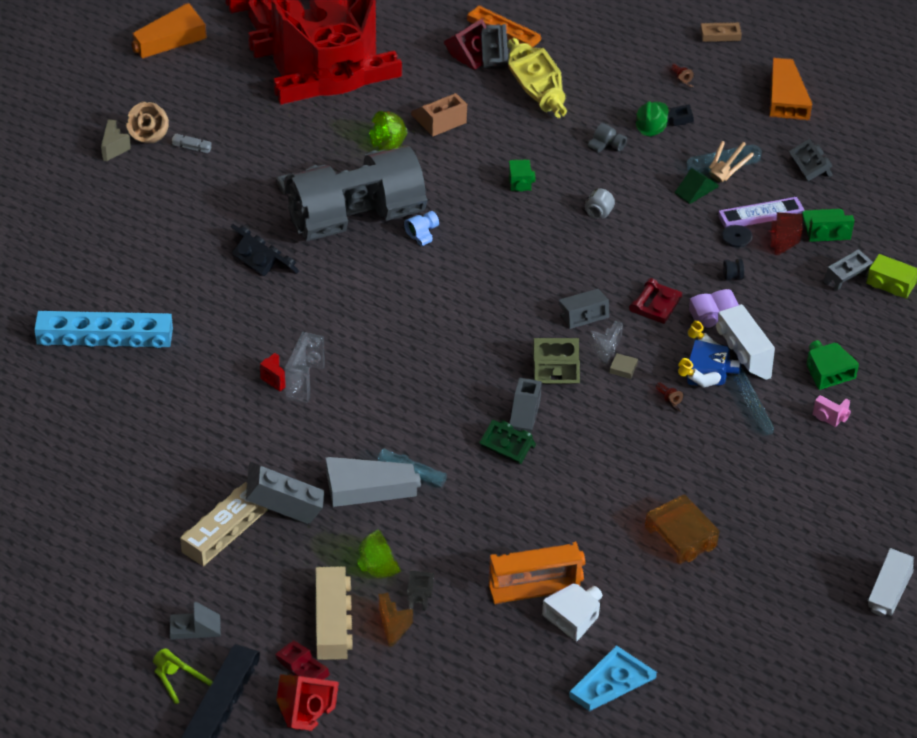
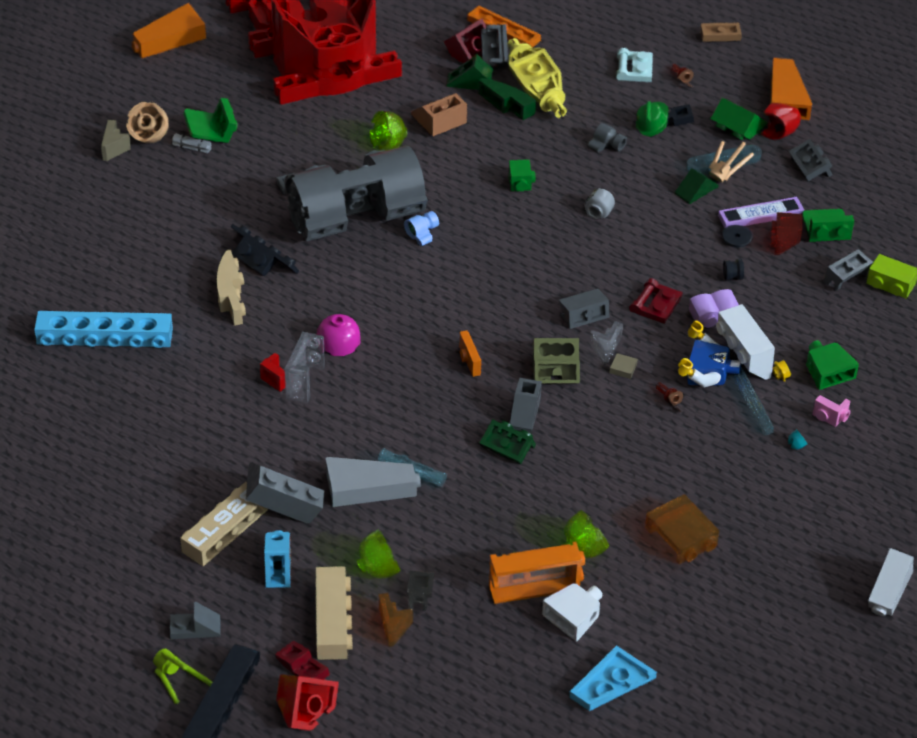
none -> green bracket [183,98,237,143]
none -> tan slope [217,250,246,326]
none -> medium azure torso [265,530,291,588]
none -> dark pink cylinder [317,314,361,356]
none -> dark green slope [446,54,493,90]
none -> orange plate [459,330,481,377]
none -> dark green slope [478,78,536,120]
none -> clear neon green cylinder [564,510,609,558]
none -> light aqua plate [616,48,652,82]
none -> green slope [711,97,768,140]
none -> red piece [761,102,801,140]
none -> yellow plate [772,360,791,382]
none -> teal hinge [788,429,808,450]

